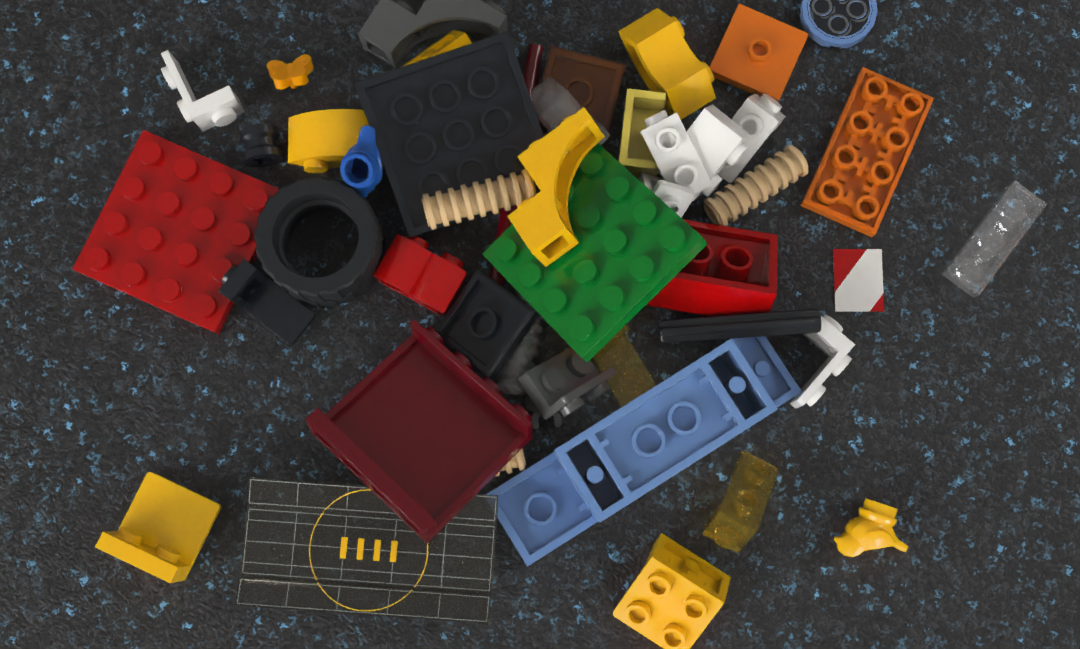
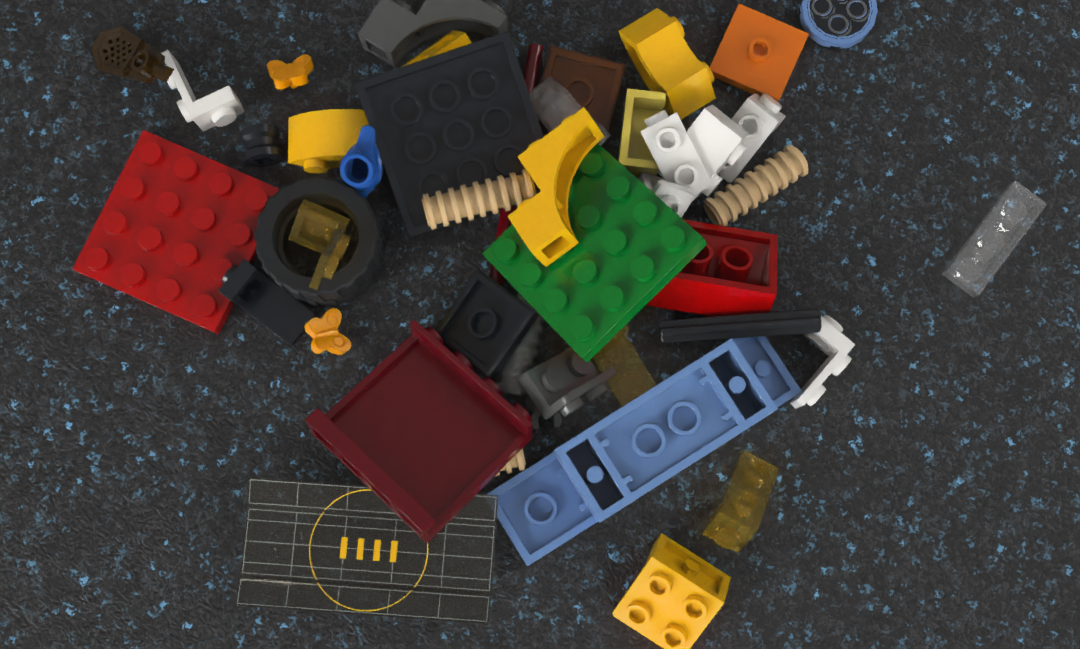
yellow bracket [95,472,221,583] -> none
red brick [373,234,468,317] -> none
orange tile [800,67,934,237] -> none
white sticker [833,249,884,312] -> none
yellow animal [834,498,908,557] -> none
none -> dark brown piece [91,26,174,83]
none -> clear yellow bracket [288,199,351,290]
none -> light orange piece [304,308,351,355]

